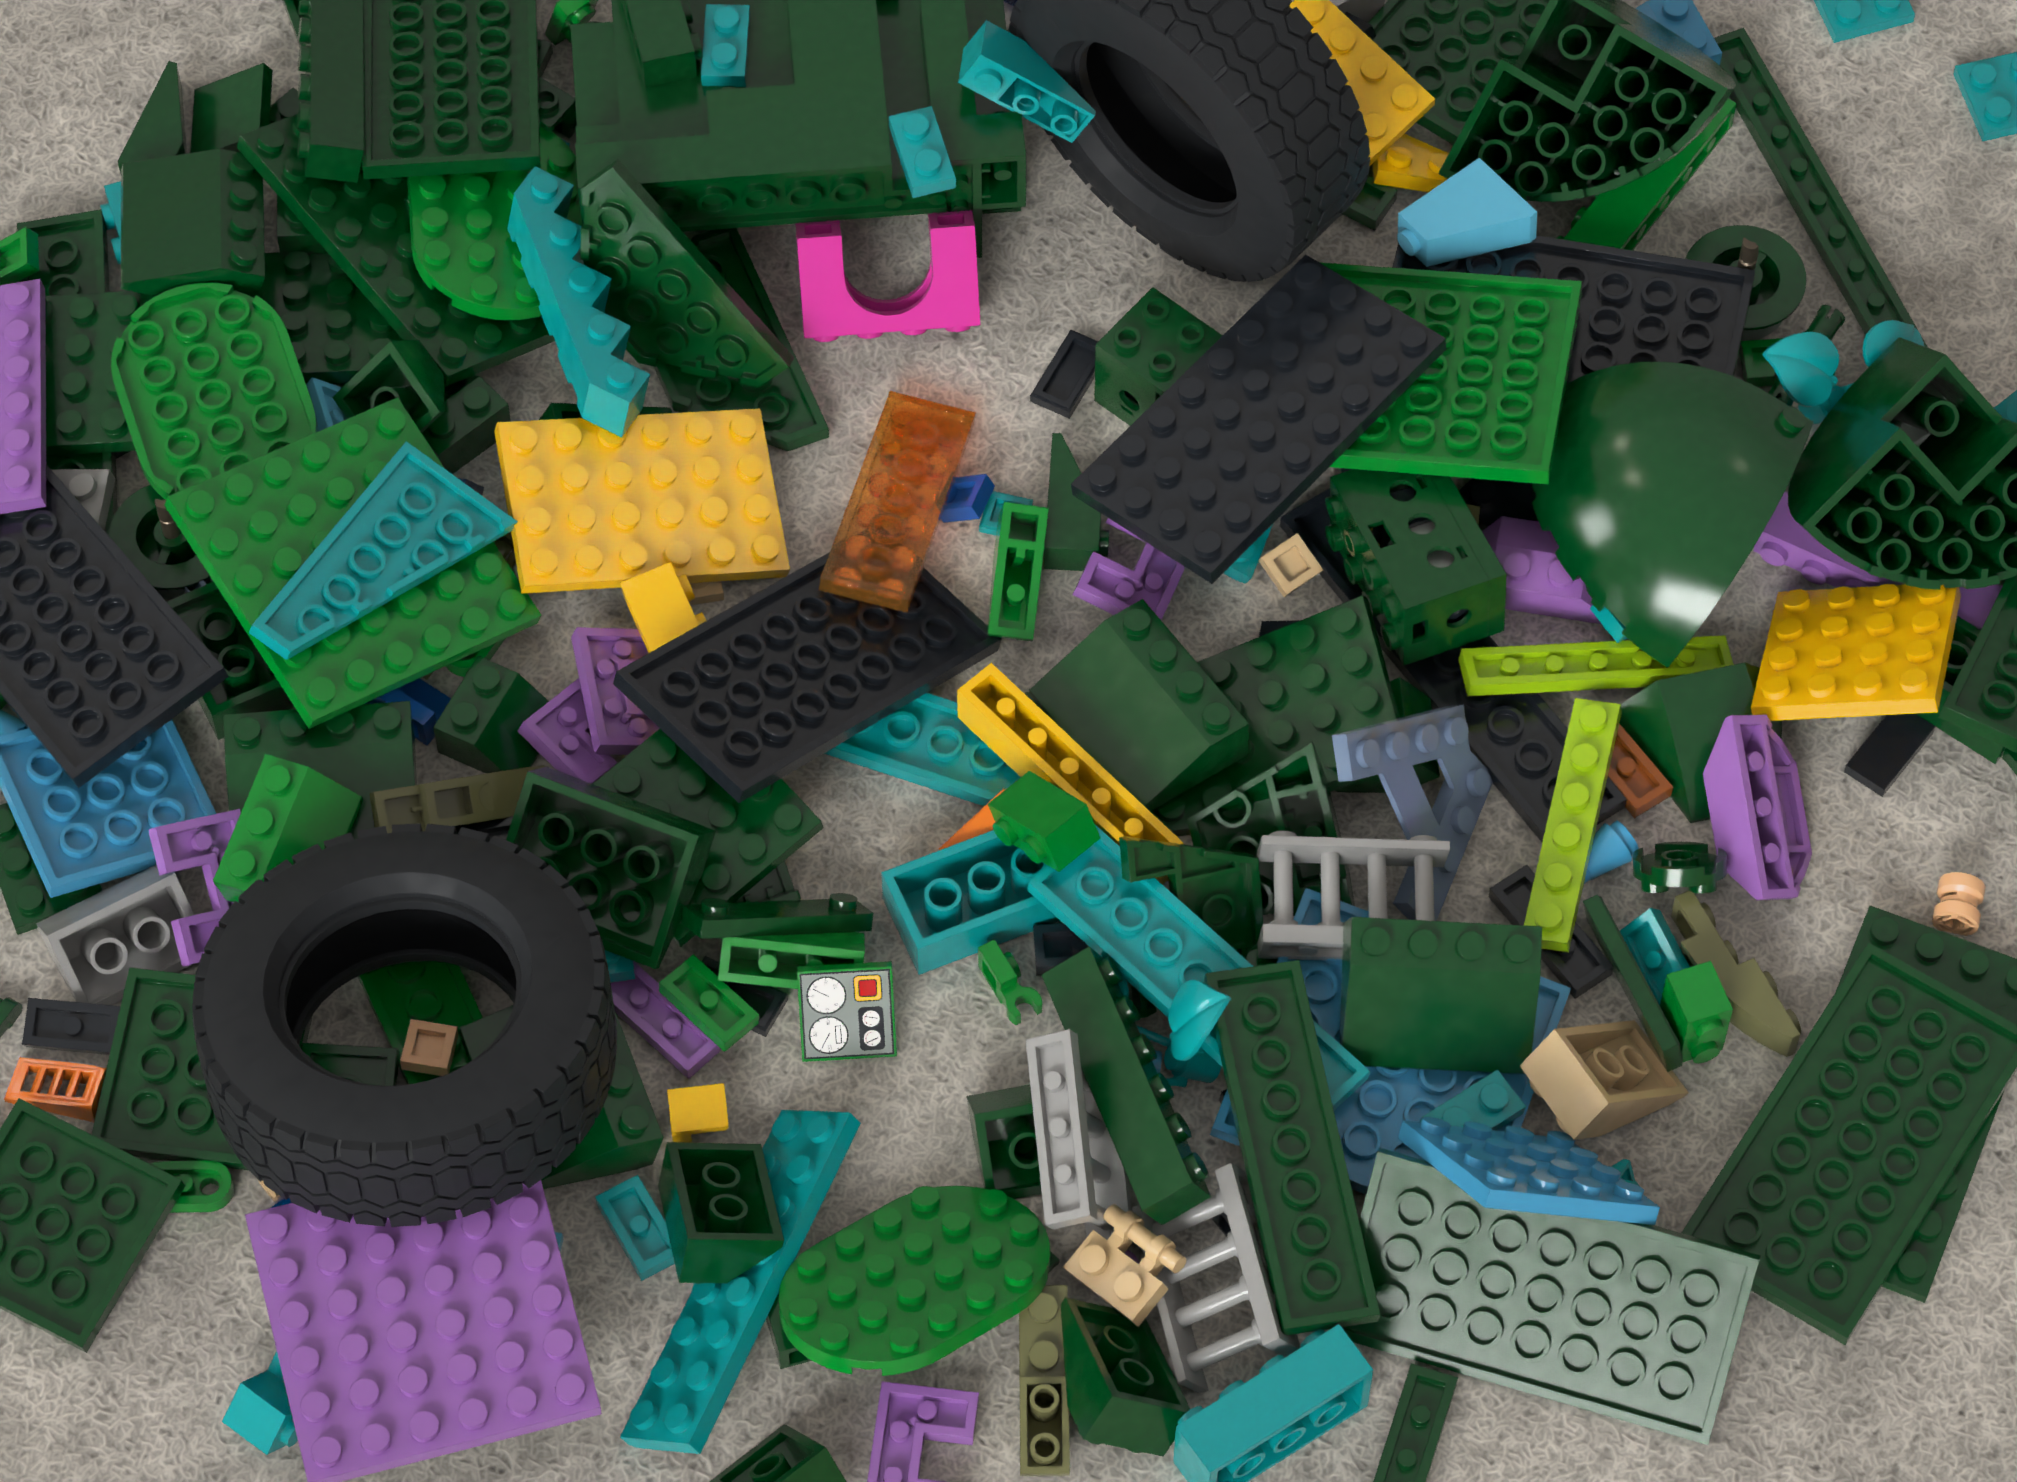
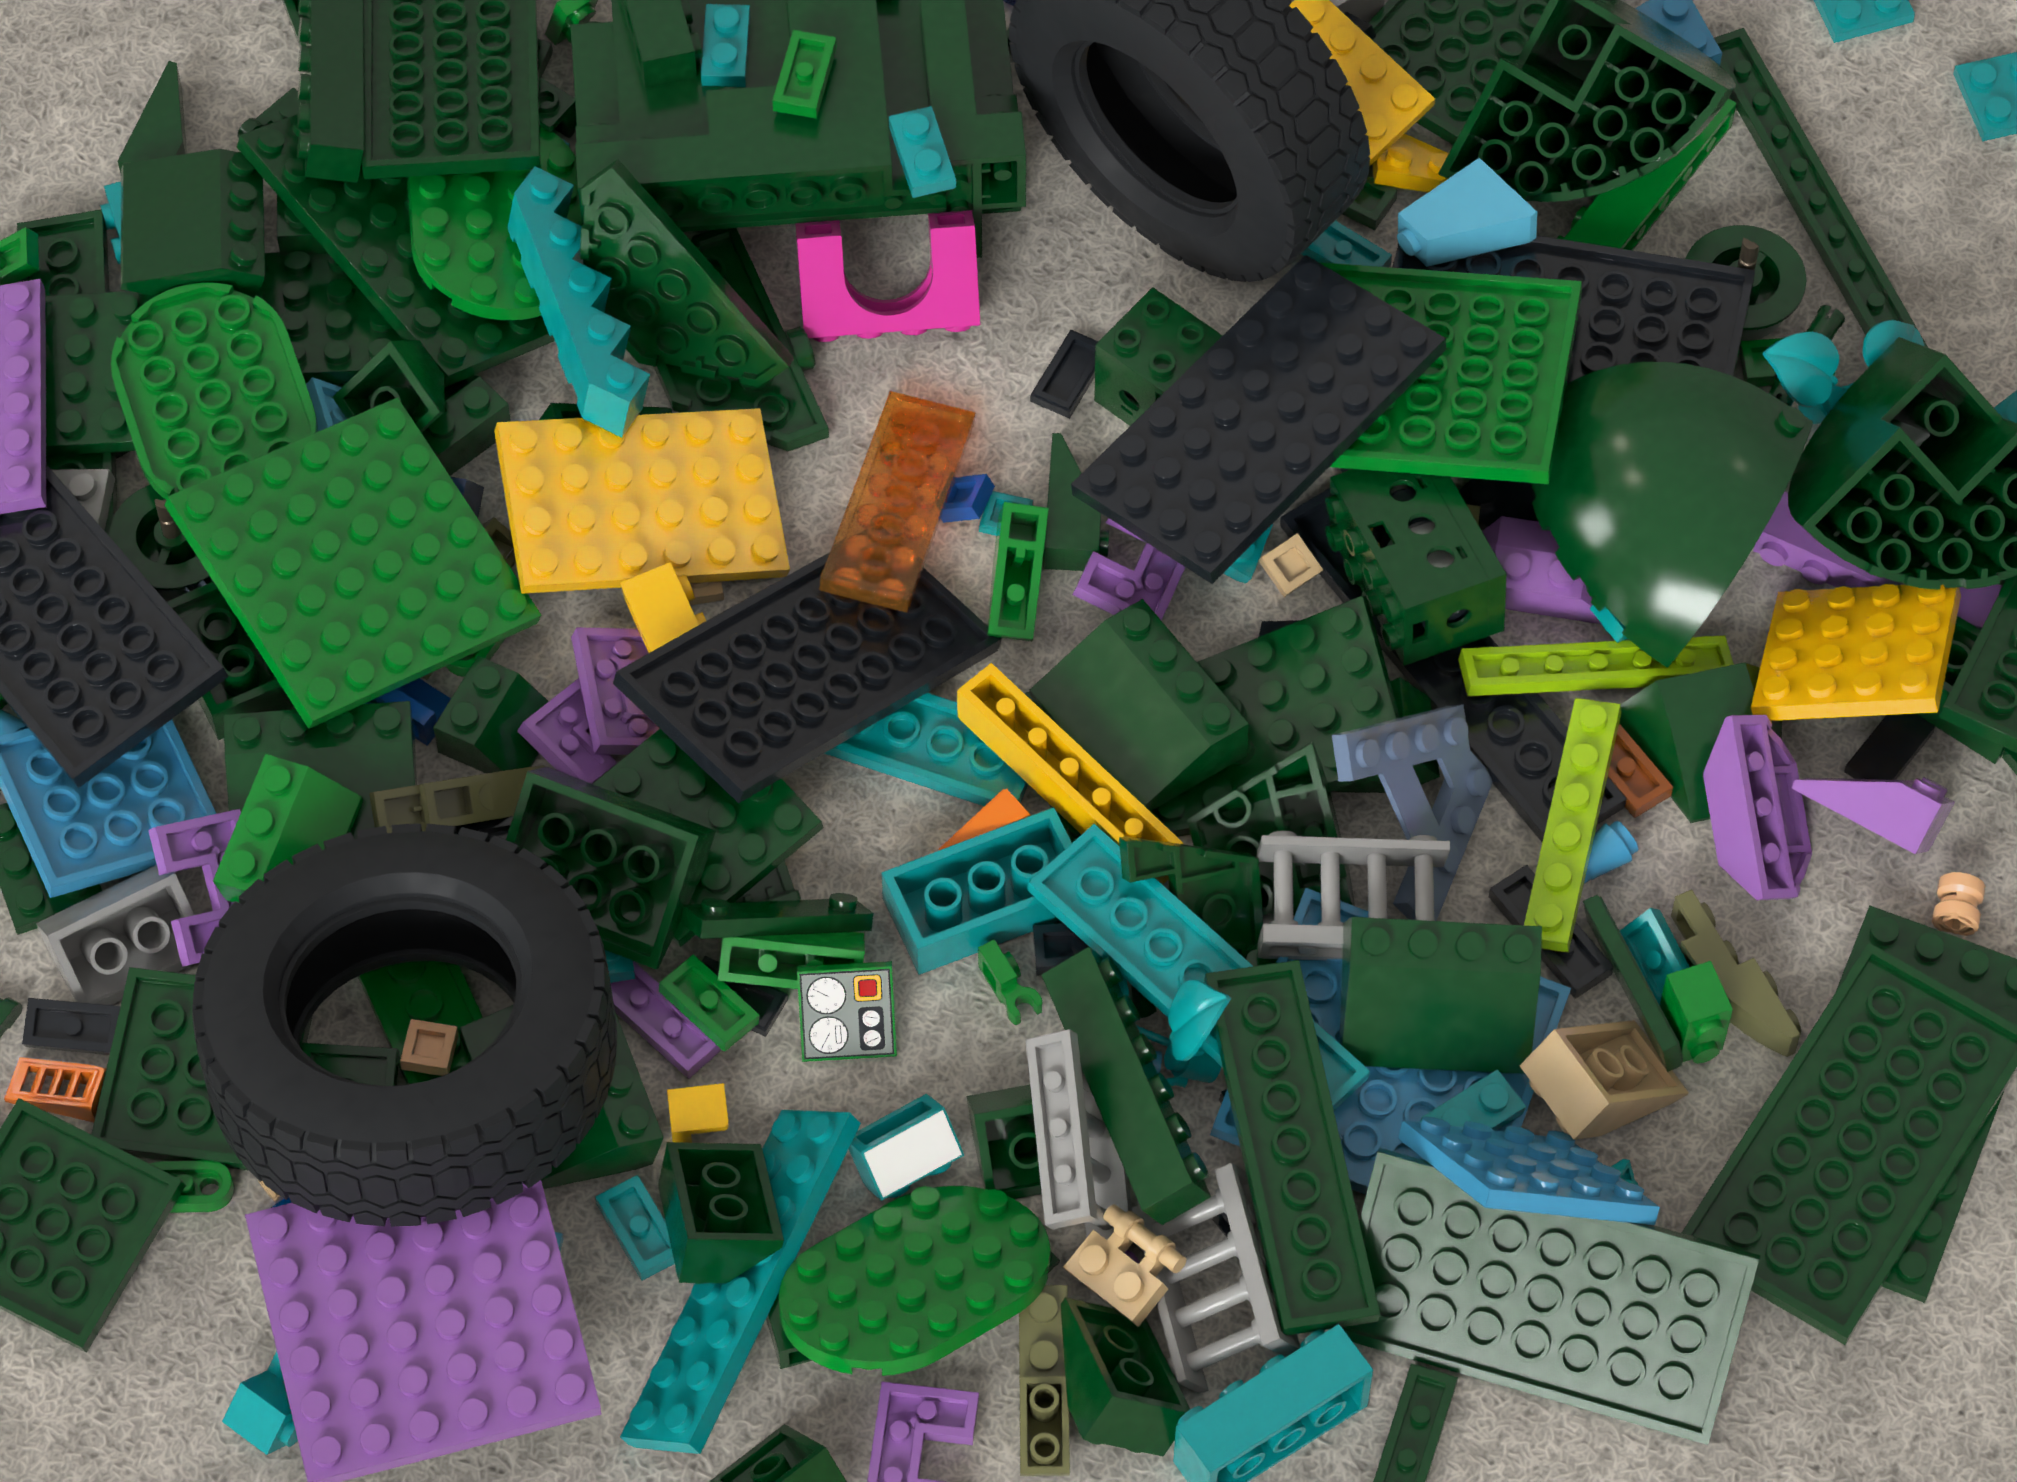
dark green tile [190,63,273,153] -> none
teal wing [249,441,518,660] -> none
teal slope [958,20,1096,143] -> none
green brick [988,771,1101,872] -> none
dark green plate [1633,841,1727,894] -> none
none -> green plate [772,30,837,119]
none -> dark green tile [785,326,816,372]
none -> brick [849,1093,964,1201]
none -> teal plate [1301,220,1392,267]
none -> medium lavender slope [1791,777,1955,854]

